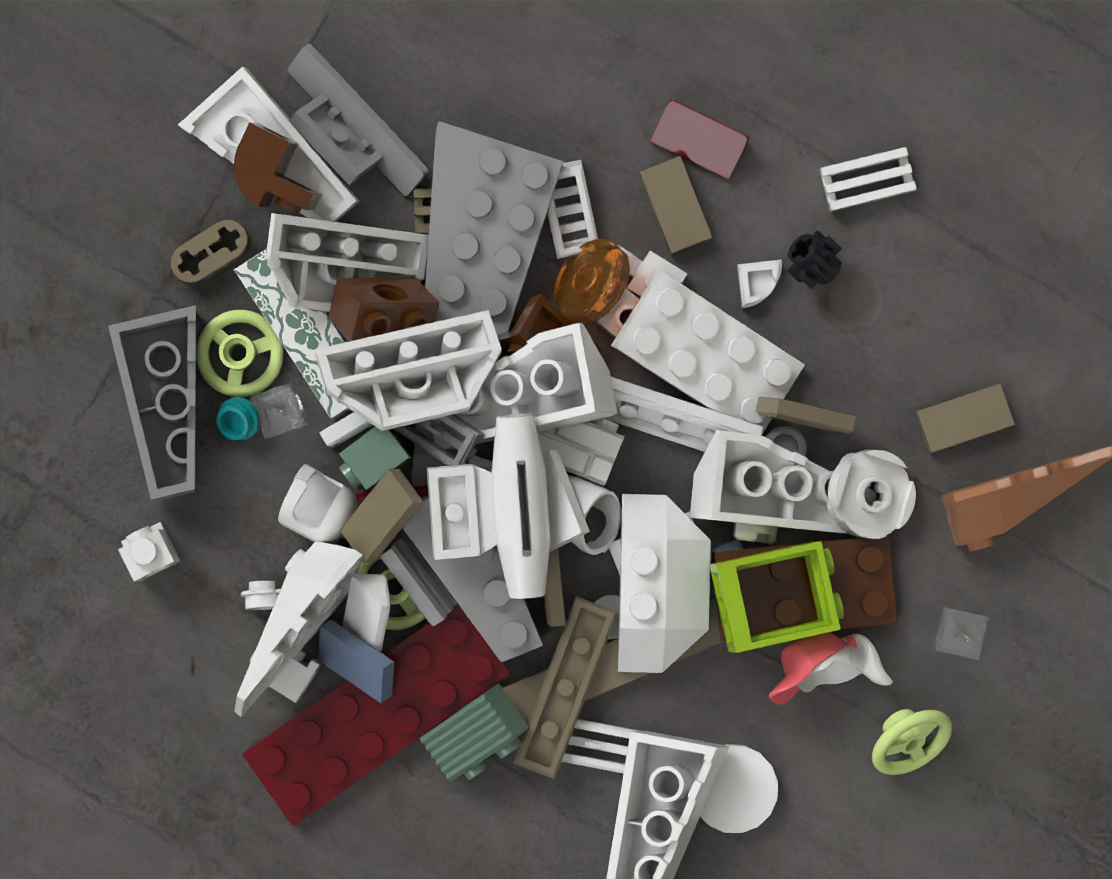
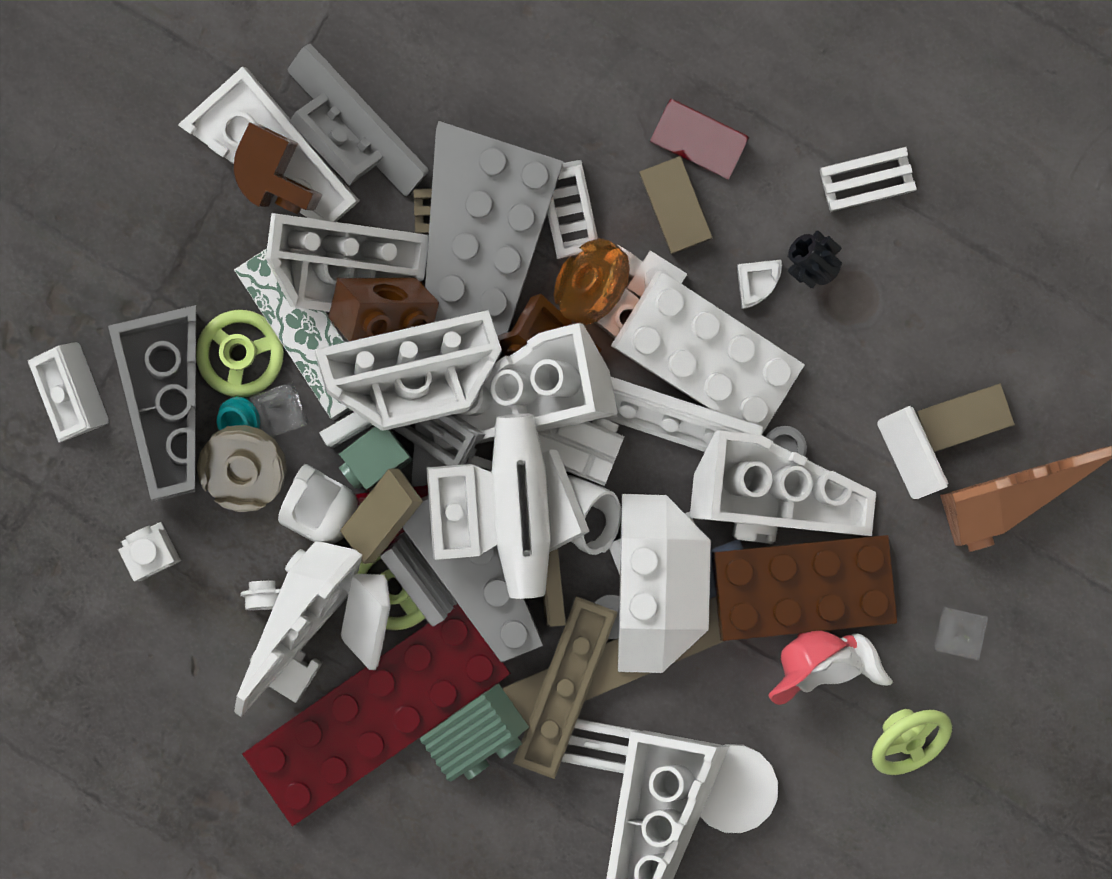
dark tan beam [171,220,250,284] -> none
sand blue tile [318,620,394,703] -> none
lime window [709,541,844,653] -> none
dark tan tile [755,397,856,433] -> none
white plate [827,450,916,539] -> none
none -> white slope [28,342,109,442]
none -> dark tan tile [197,425,287,512]
none -> white slope [877,406,949,499]

